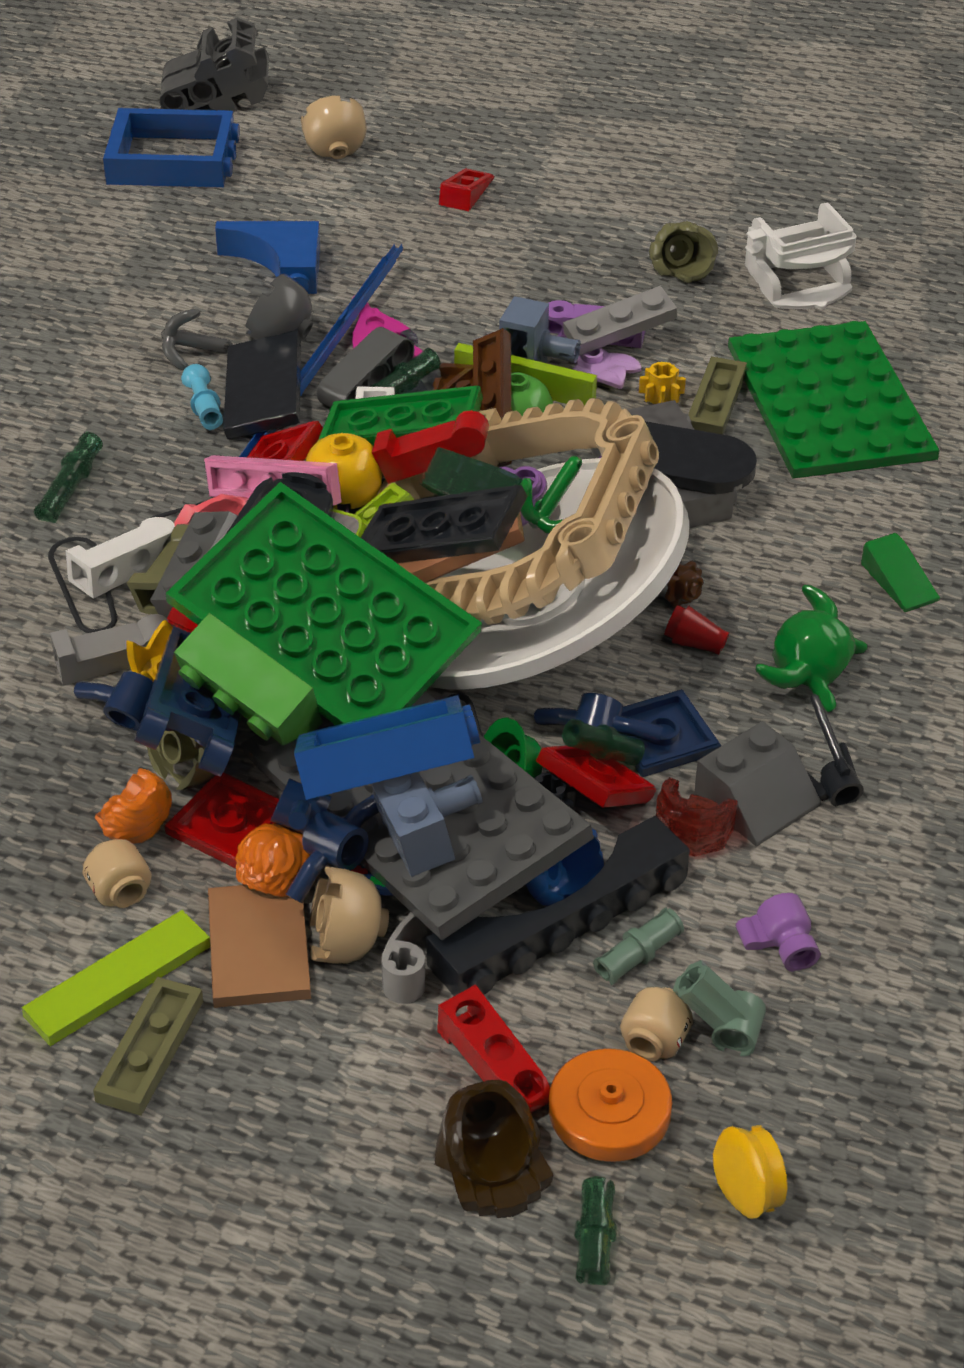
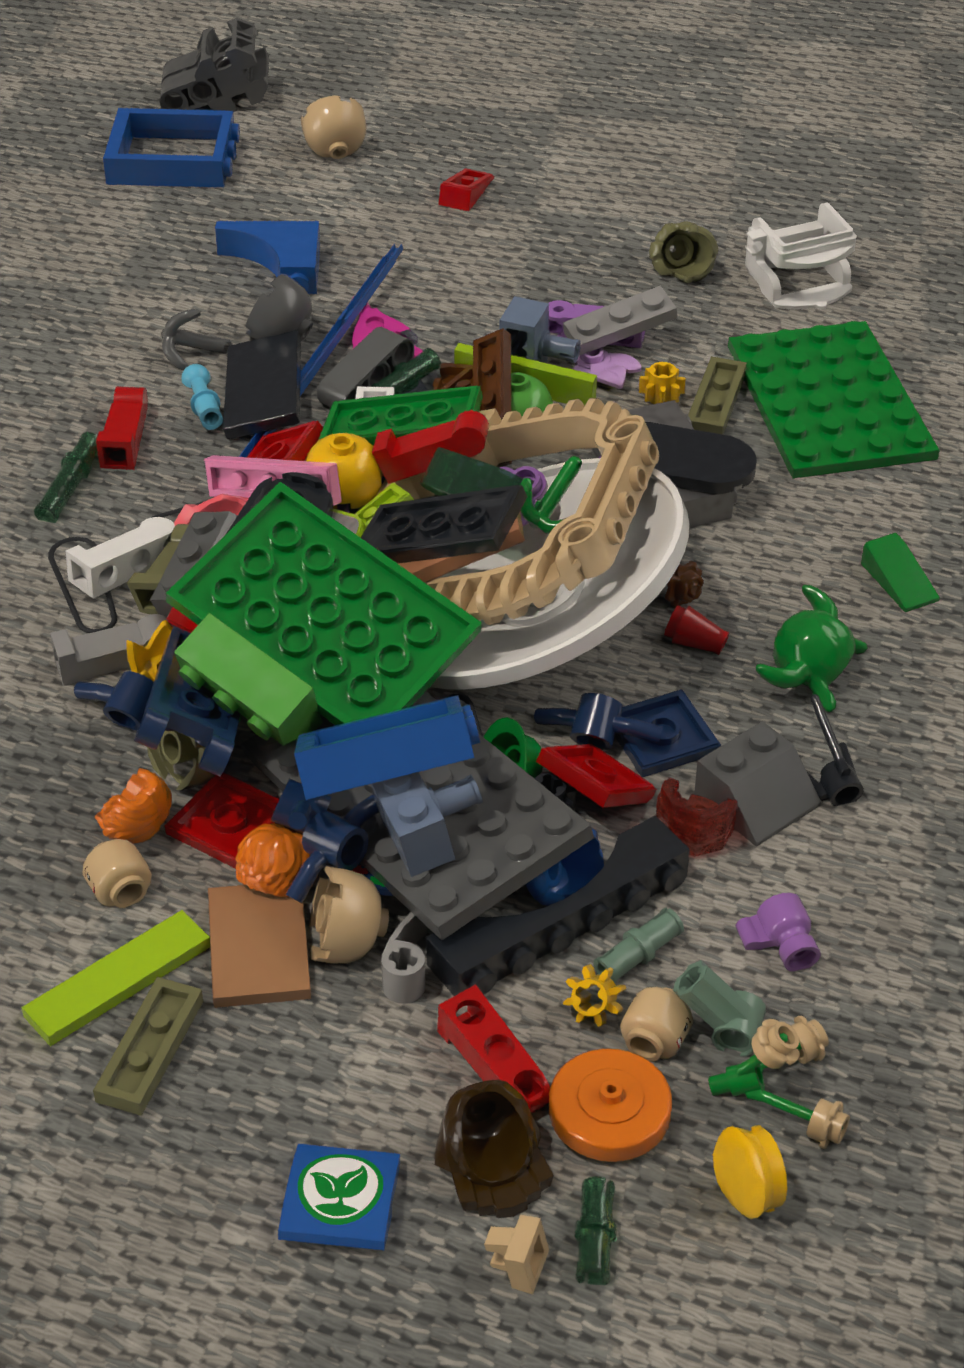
clear green pin [562,719,645,766] -> none
none -> red leg [96,386,148,470]
none -> slope [278,1144,400,1251]
none -> tan tile [484,1214,549,1294]
none -> yellow gear [563,964,626,1027]
none -> tan plant [708,1016,850,1149]

